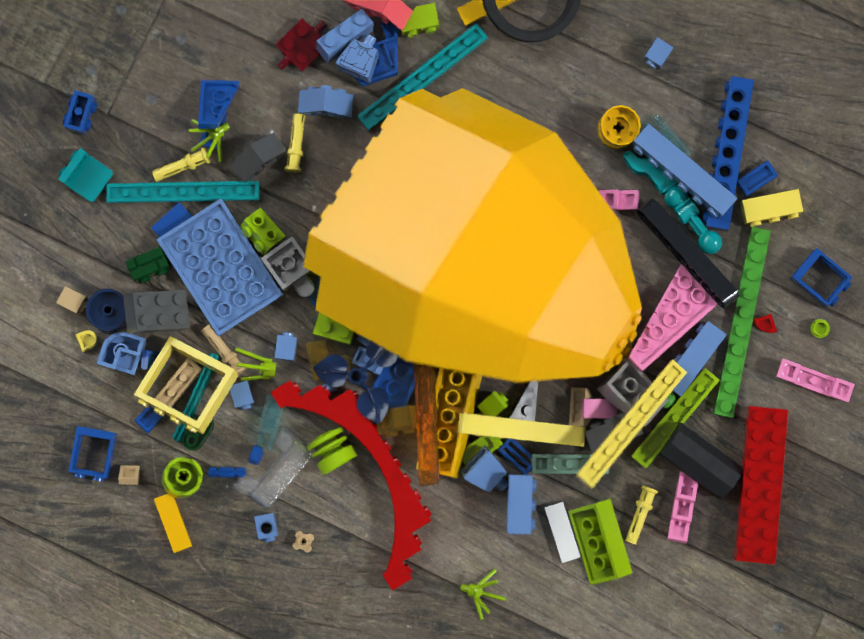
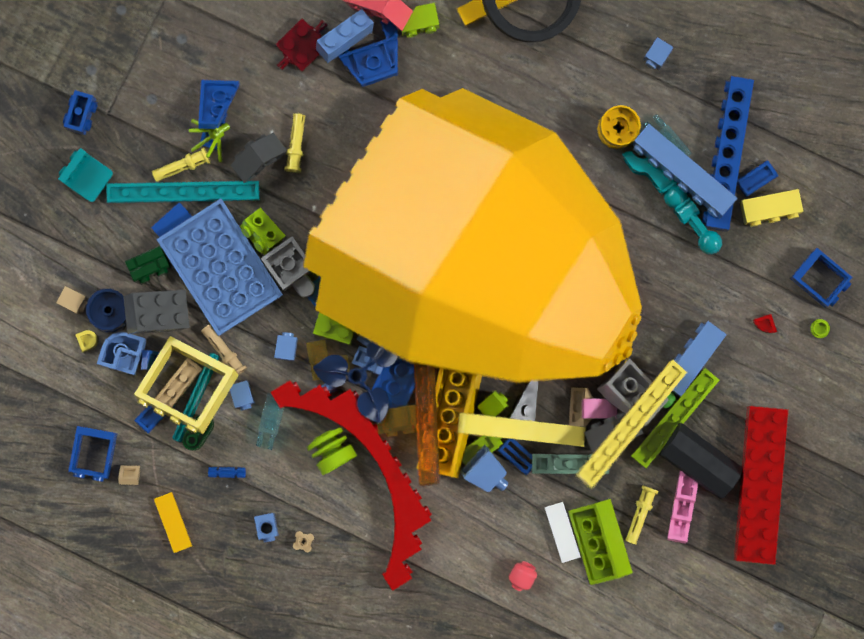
lime brick [162,457,203,498] -> none
clear windscreen [233,427,312,508] -> none
lime plant [235,348,276,381] -> none
blue tile [248,445,264,465] -> none
medium blue brick [298,85,353,118] -> none
medium blue torso [336,34,379,84] -> none
teal tile [357,23,488,131] -> none
lime plant [460,569,506,620] -> none
medium blue brick [506,475,536,534] -> none
bright pink slope [599,190,639,210] -> none
bright pink wing [628,264,718,372] -> none
black beam [637,198,739,308] -> none
bright green plate [714,227,771,418] -> none
bright pink slope [776,358,855,402] -> none
none -> coral head [509,561,537,591]

